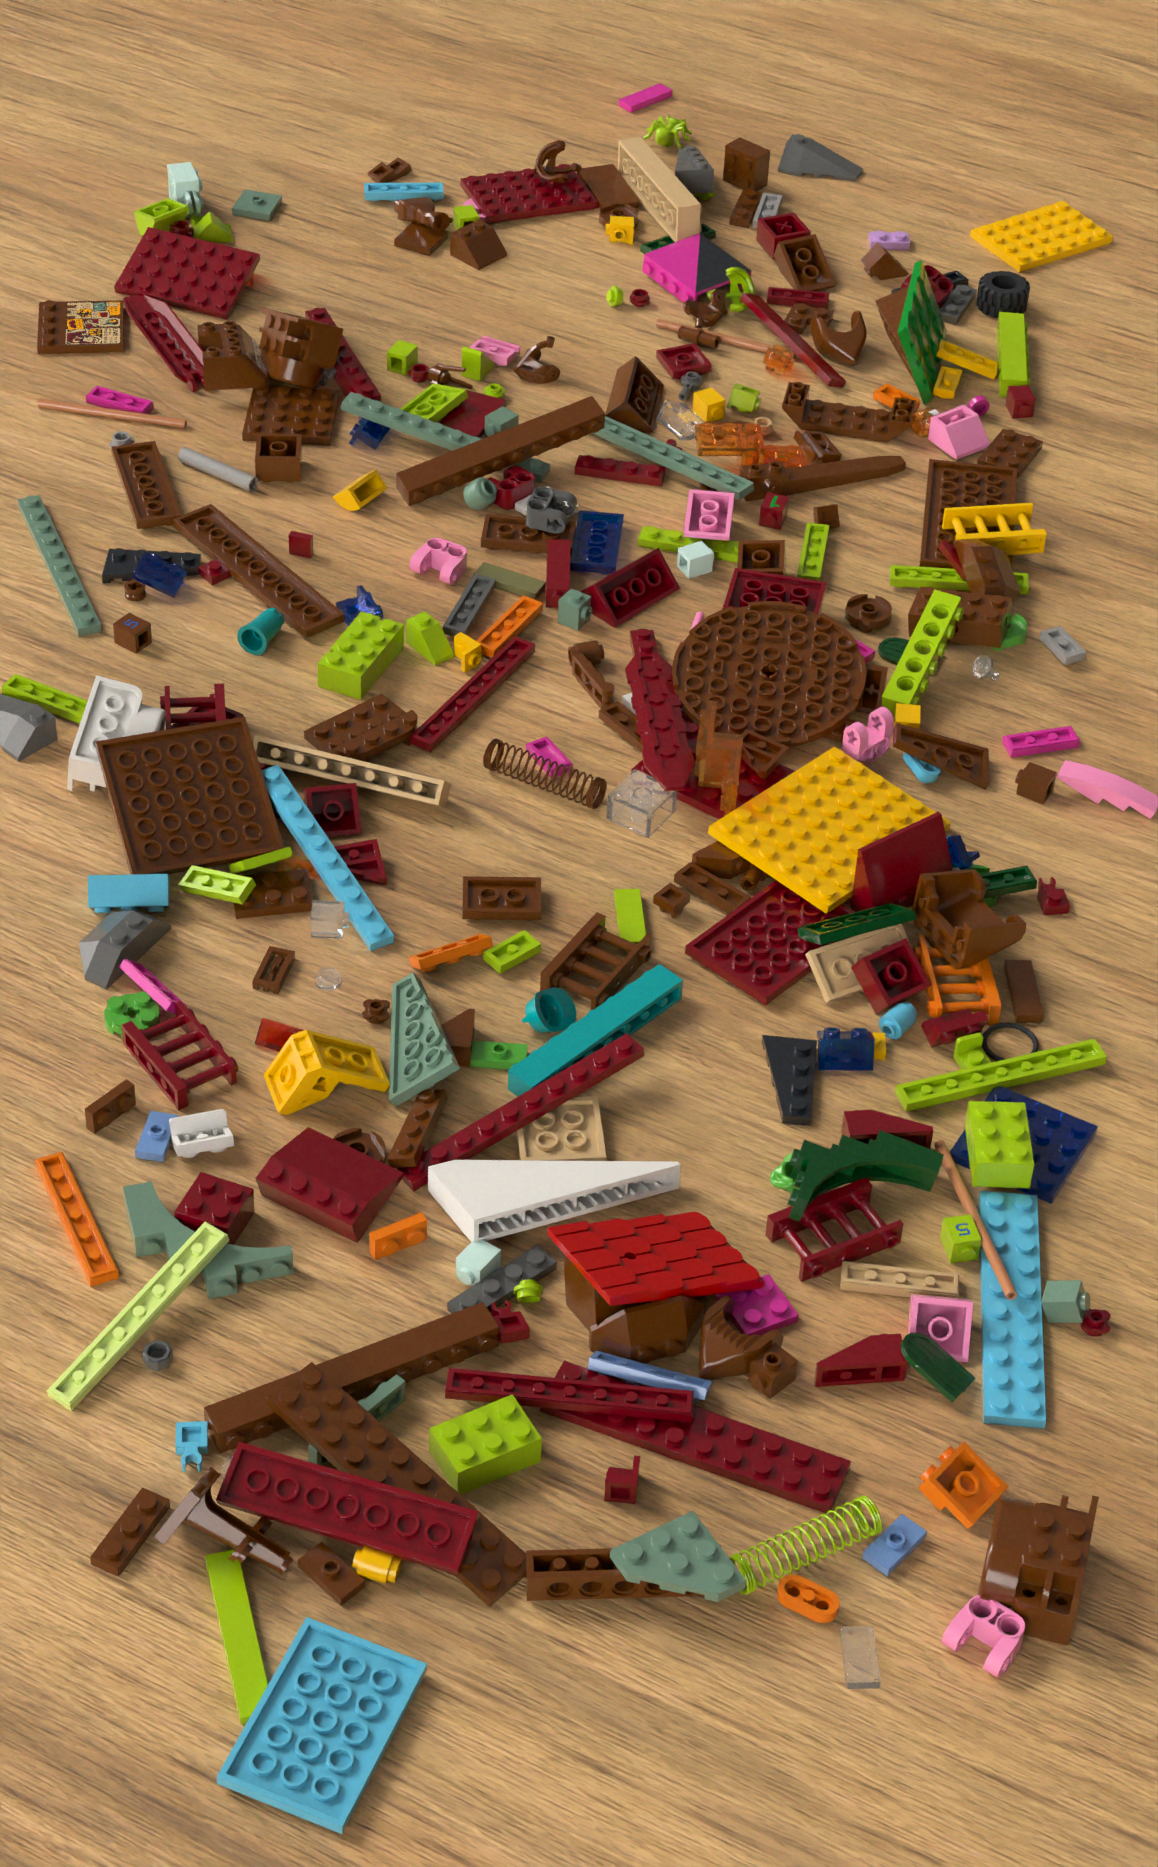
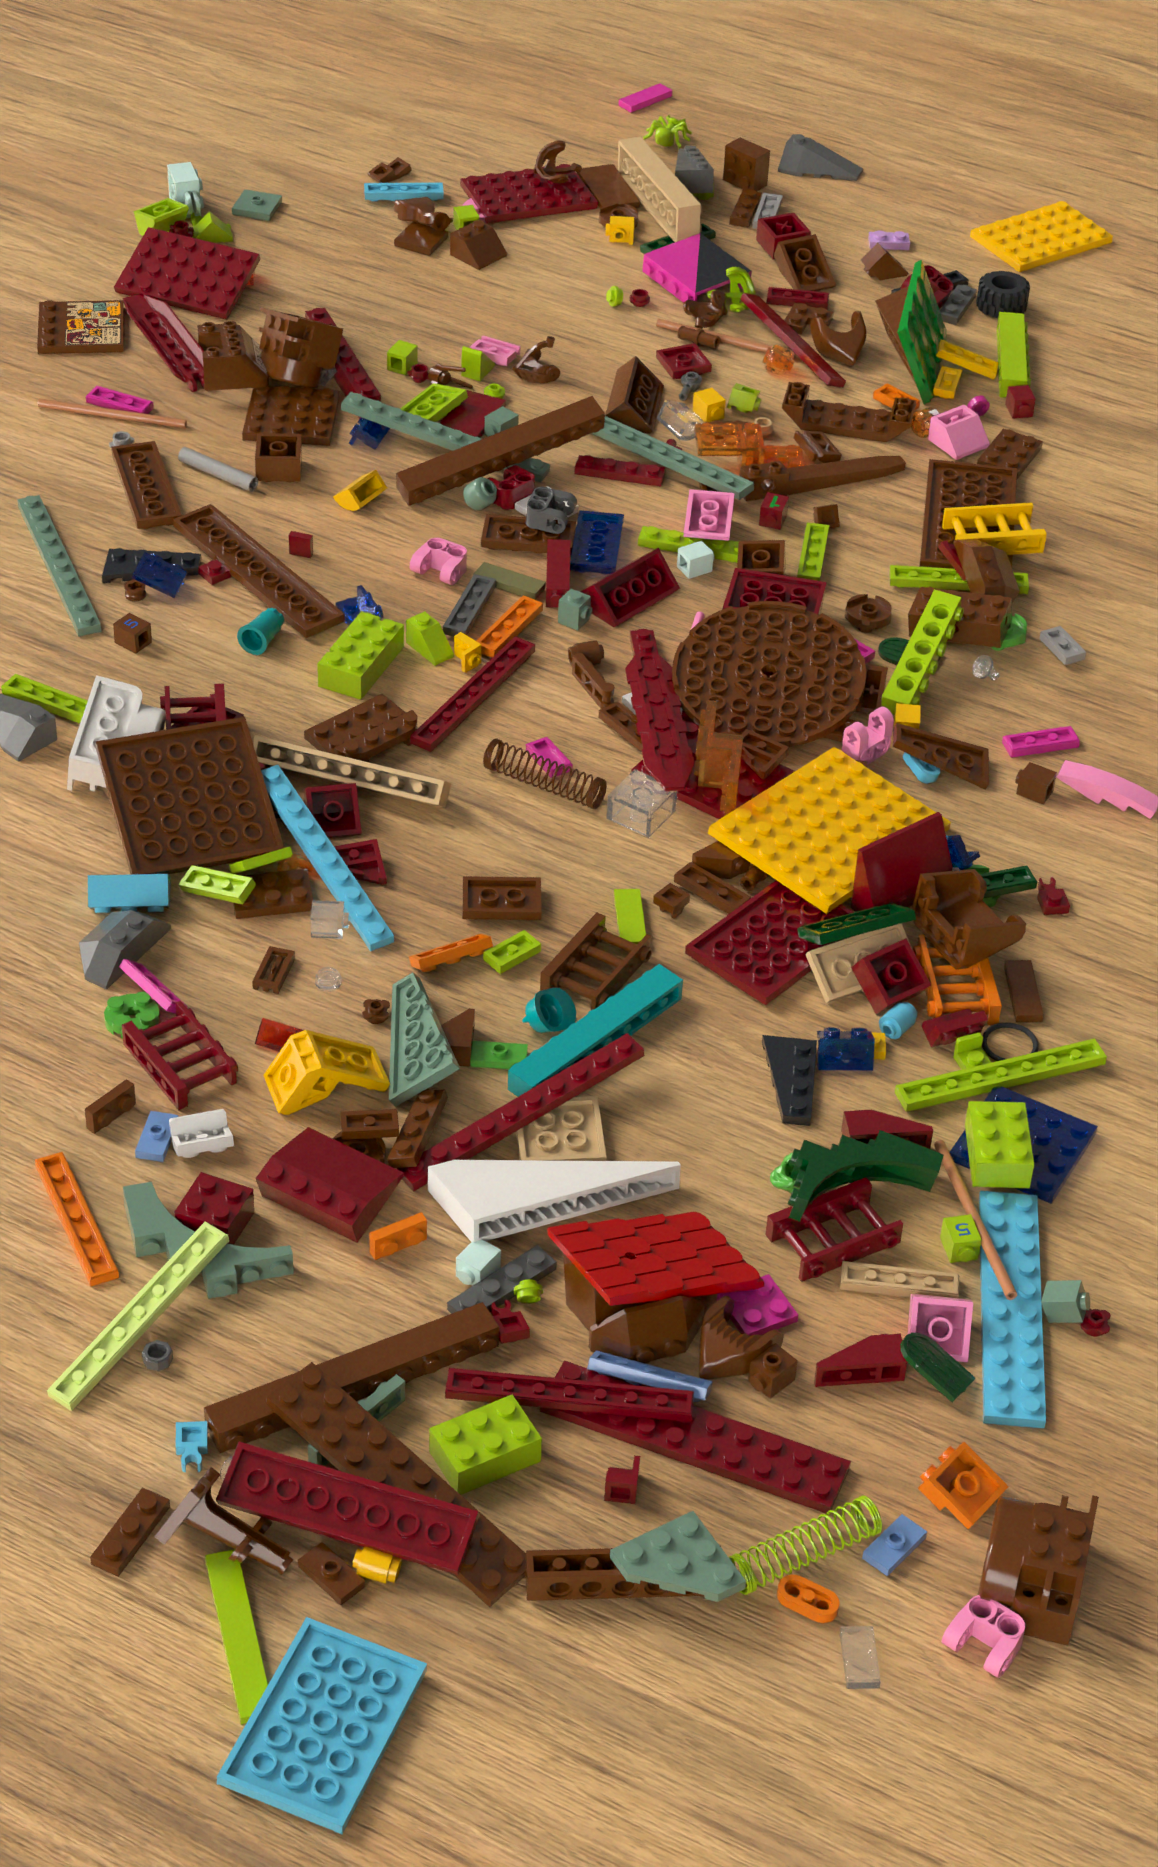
none -> reddish brown plate [340,1109,399,1140]

